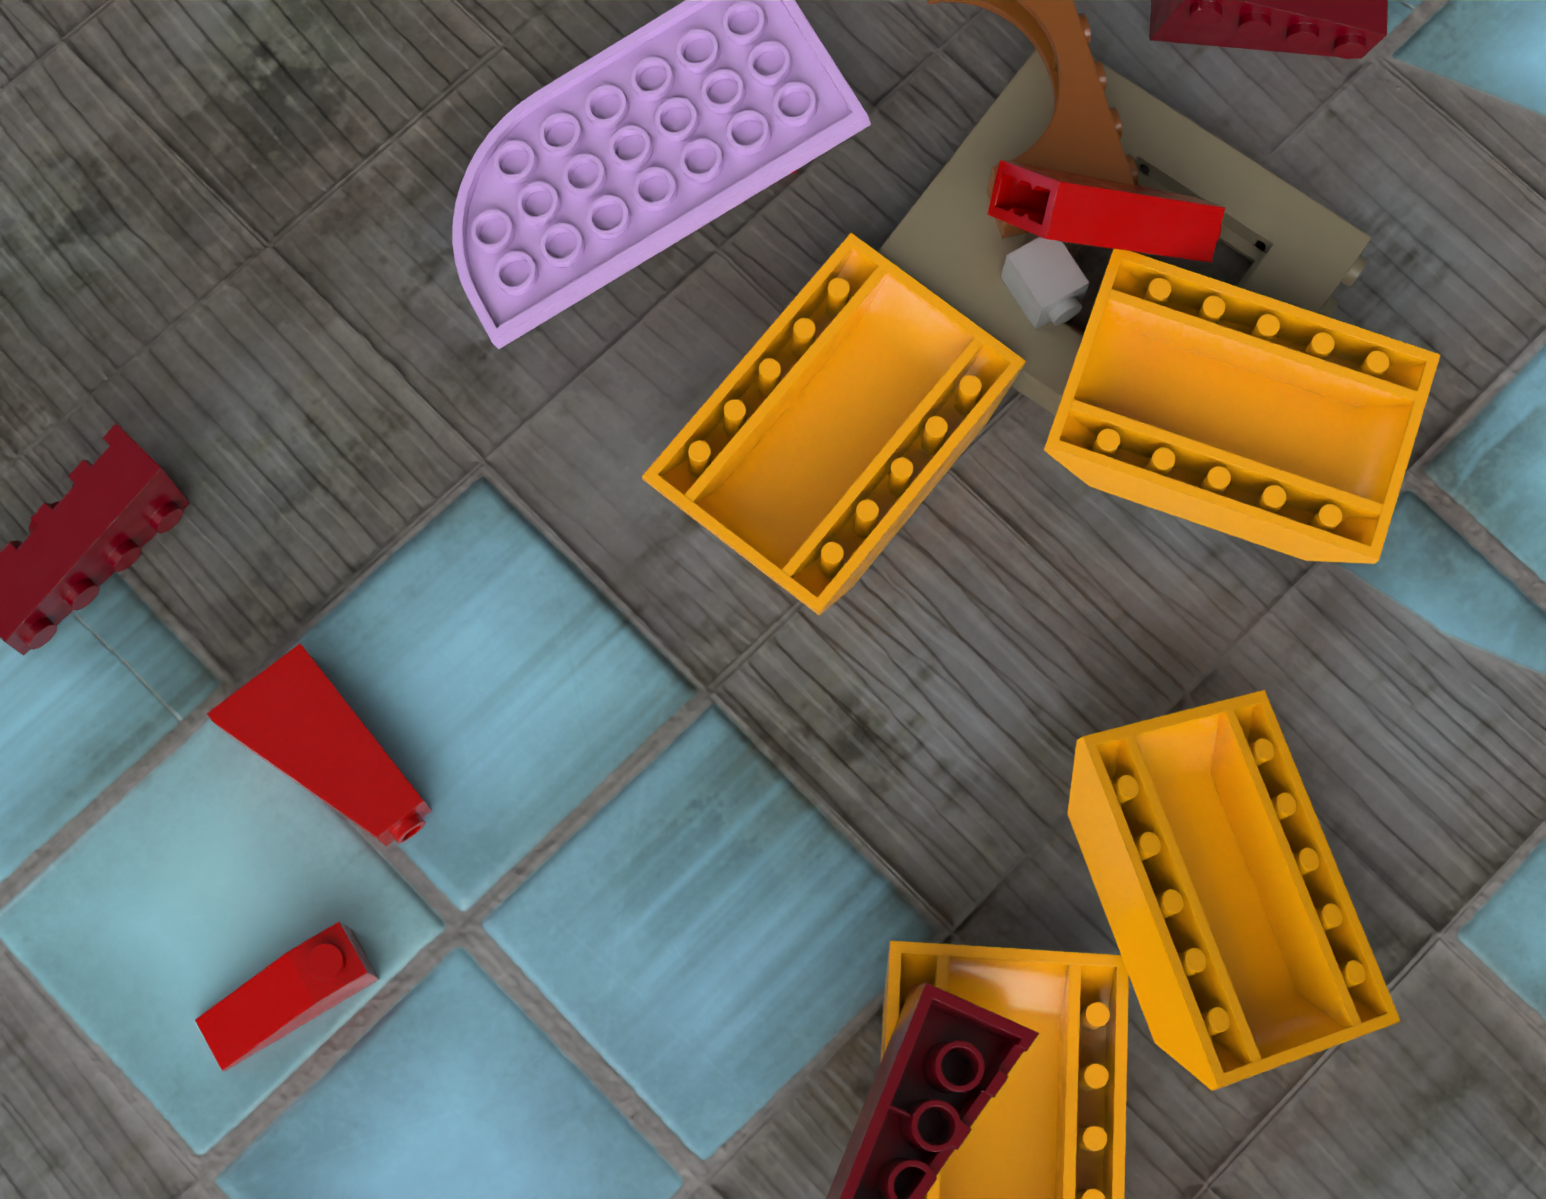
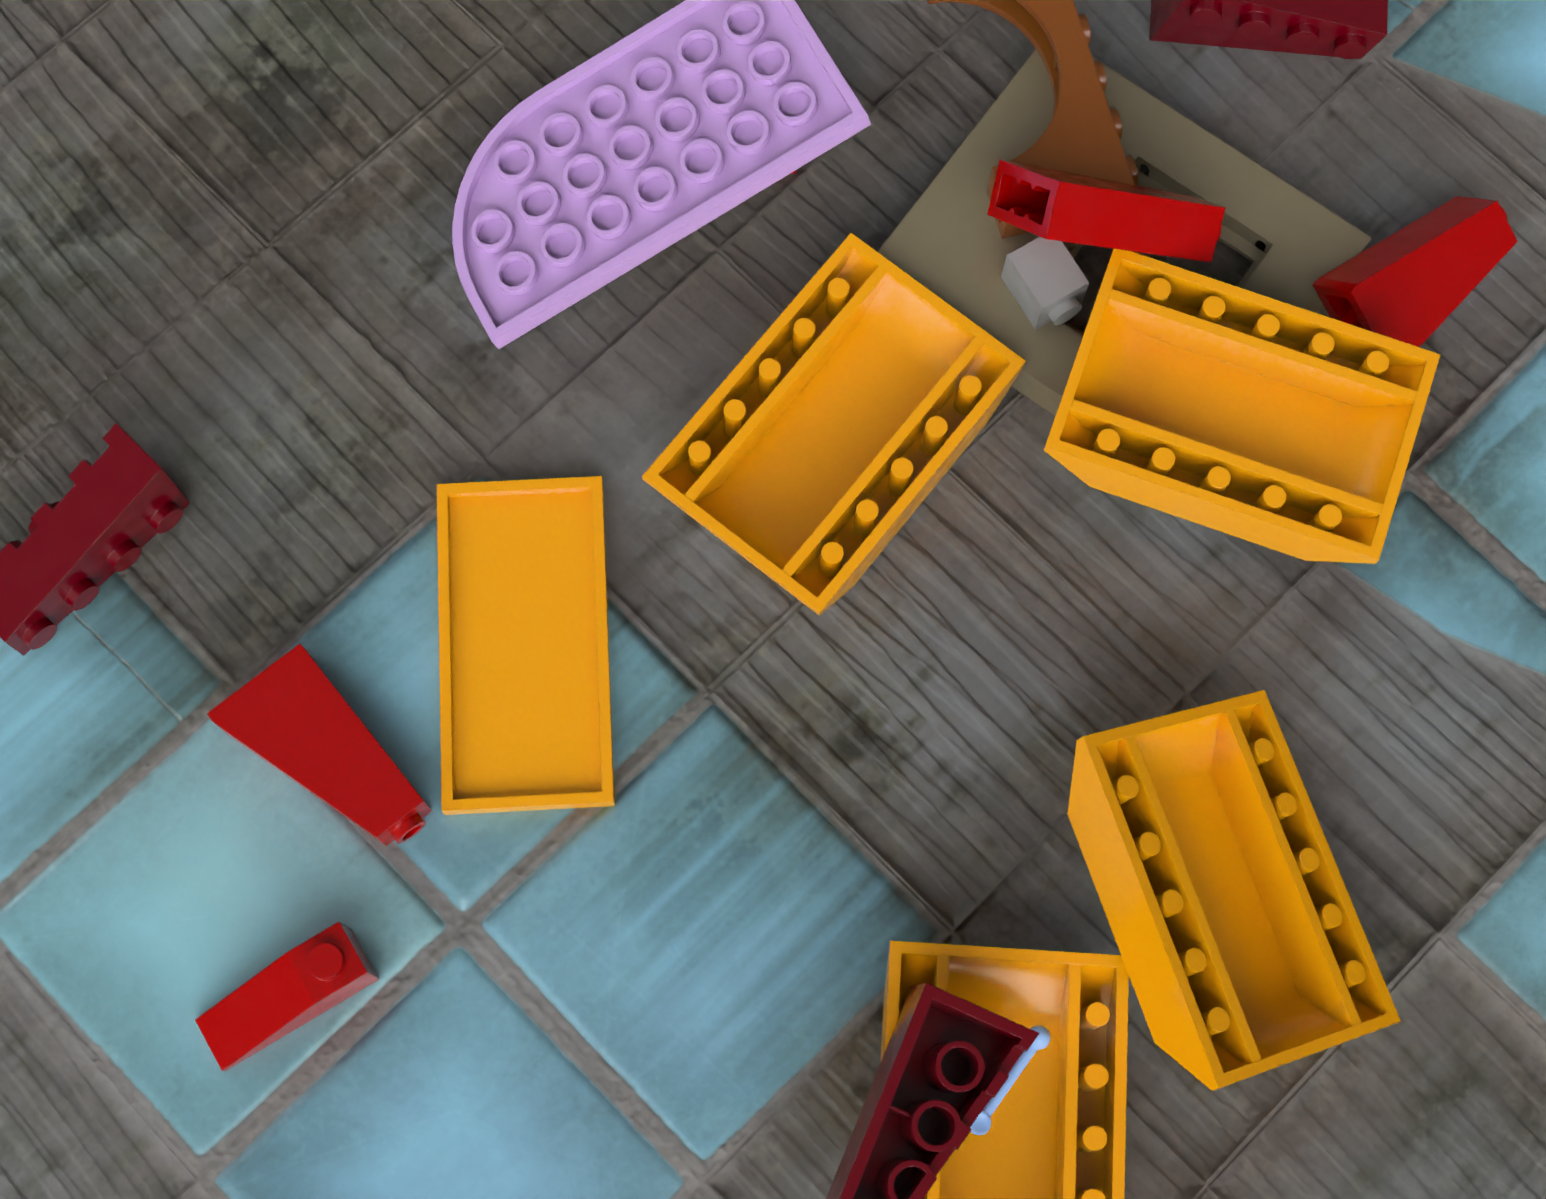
none -> light orange tile [436,476,615,815]
none -> light blue hinge [970,1025,1051,1135]
none -> red slope [1312,196,1518,347]

